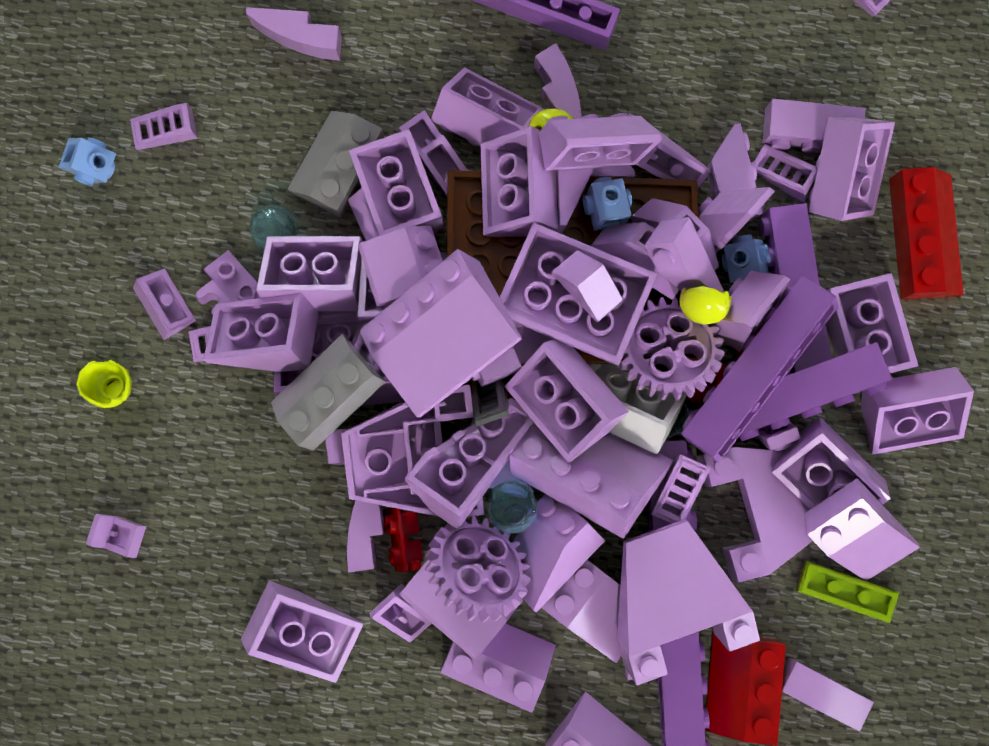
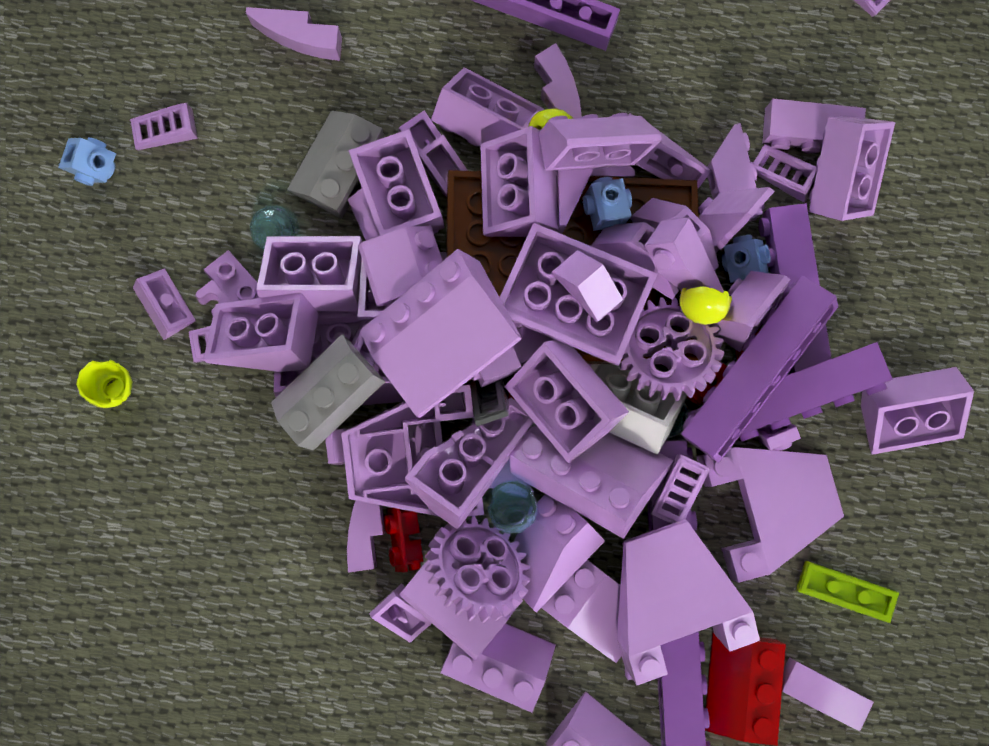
lavender bracket [86,514,146,558] -> none
lavender slope [241,581,364,683] -> none
lavender slope [772,417,891,509] -> none
lavender slope [804,478,920,581] -> none
lavender brick [826,273,918,373] -> none
red slope [889,167,964,300] -> none

